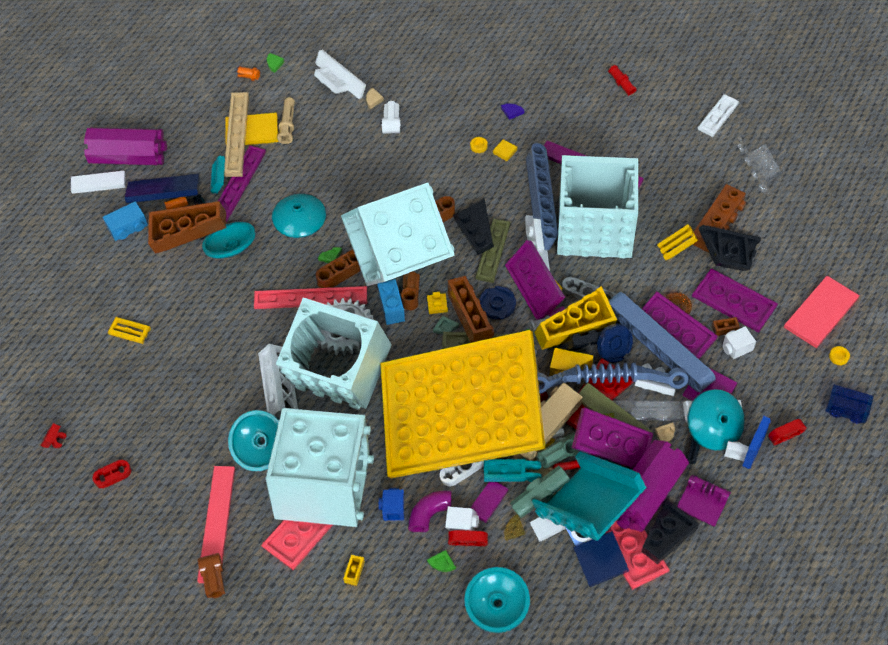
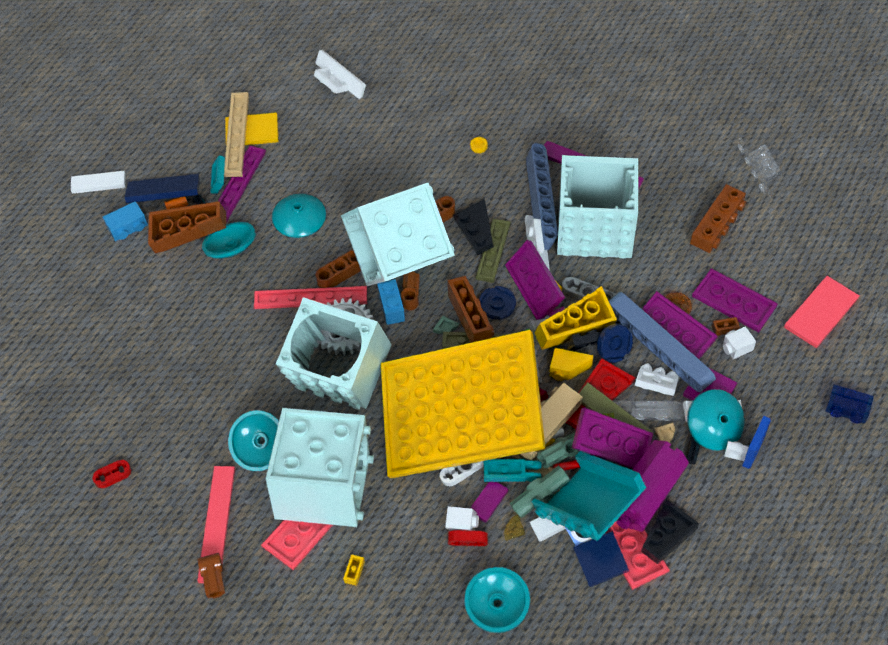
red tile [40,423,67,448] -> none
magenta brick [84,127,167,165] -> none
yellow tile [108,317,151,344] -> none
orange pin [237,66,260,81] -> none
white fence [258,344,298,418] -> none
bright green tile [267,53,284,73] -> none
tan pin [277,98,295,144] -> none
bright green tile [318,247,342,263] -> none
tan tile [366,88,384,109] -> none
blue brick [379,488,405,521] -> none
white piece [382,101,400,134] -> none
magenta cylinder [408,490,451,532] -> none
yellow tile [427,292,448,314] -> none
bright green tile [427,550,456,572] -> none
yellow tile [493,139,517,161] -> none
dark purple tile [501,104,524,120] -> none
sand blue piece [537,363,688,394] -> none
red pin [608,65,637,96] -> none
yellow tile [657,224,698,260] -> none
magenta hinge [677,475,731,527] -> none
white tile [698,94,739,137] -> none
black wing [699,225,761,271] -> none
red beam [768,419,807,446] -> none
yellow tile [829,346,850,365] -> none

